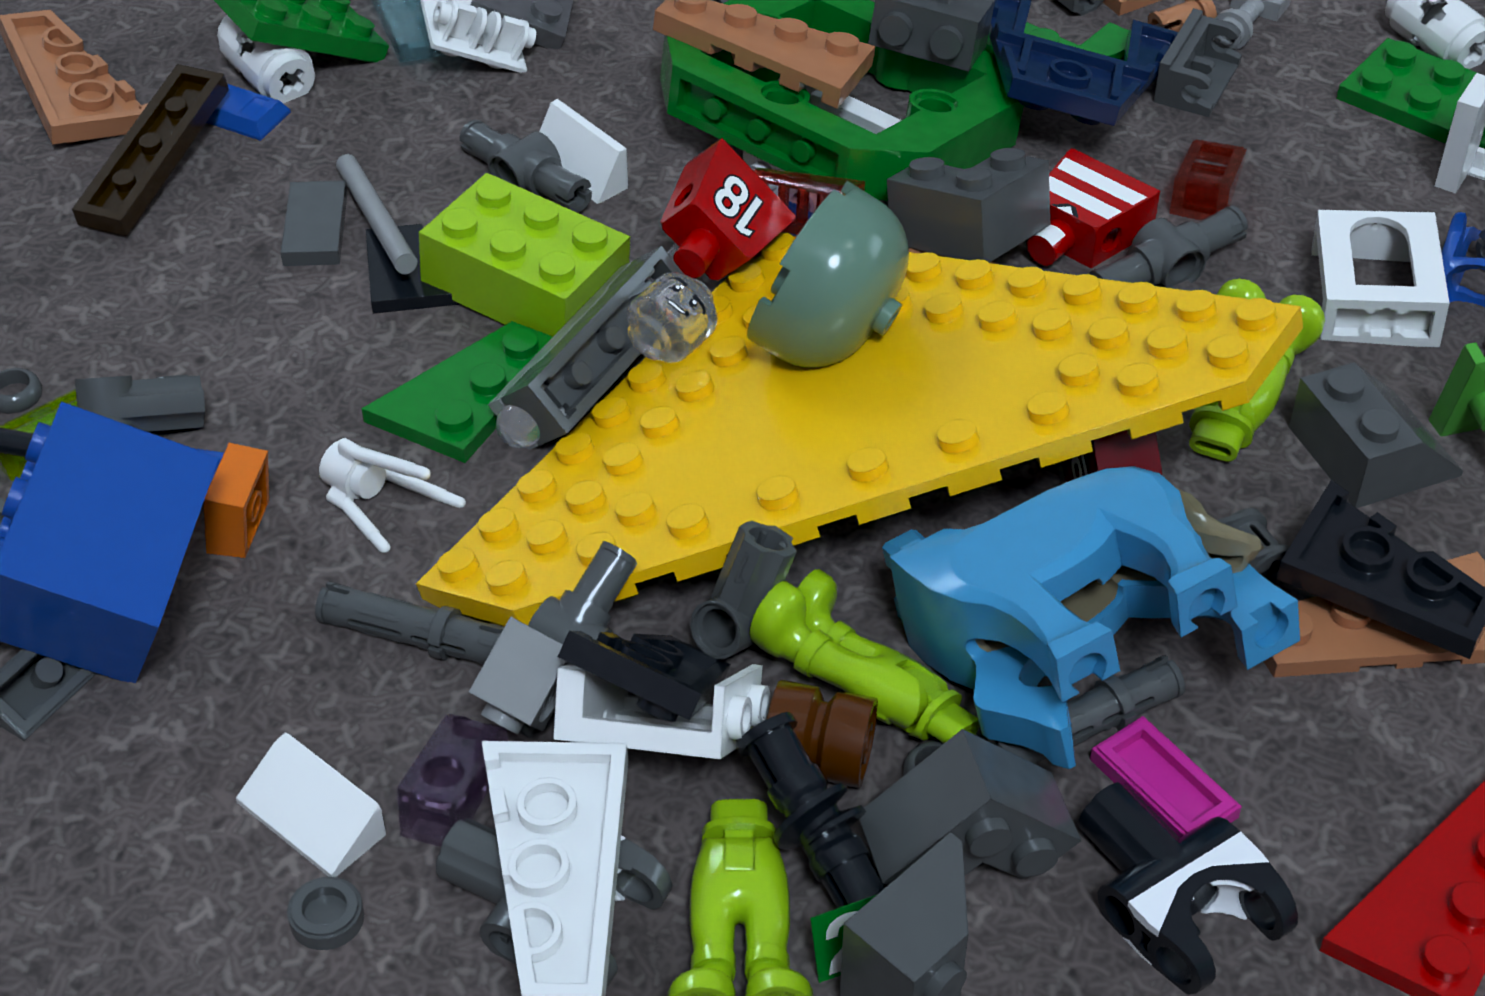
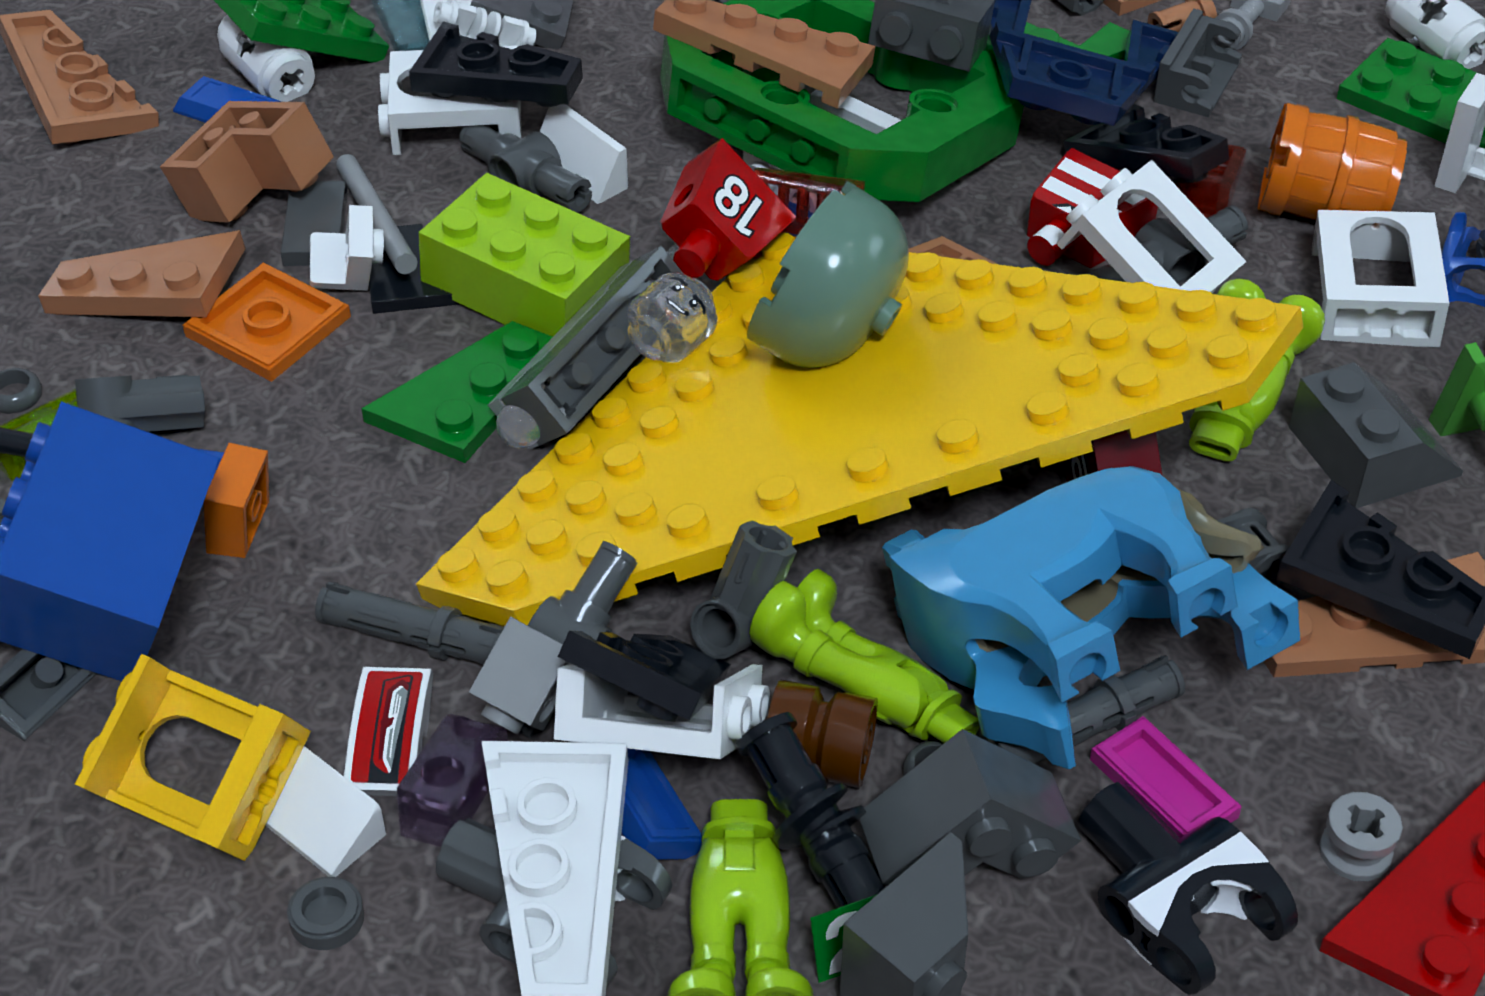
dark brown plate [72,64,229,236] -> none
white plant [319,438,466,553] -> none
dark grey brick [887,148,1051,263] -> none
none -> nougat wing [38,230,246,317]
none -> yellow panel [75,654,311,861]
none -> nougat brick [160,101,334,223]
none -> orange tile [182,262,351,382]
none -> white bracket [309,205,384,291]
none -> slope [344,667,433,797]
none -> white panel [378,45,522,155]
none -> black wing [409,21,583,107]
none -> blue tile [622,748,702,860]
none -> white panel [1056,160,1246,293]
none -> black wing [1064,104,1230,183]
none -> orange piece [1257,103,1407,224]
none -> light grey wheel [1319,792,1403,881]

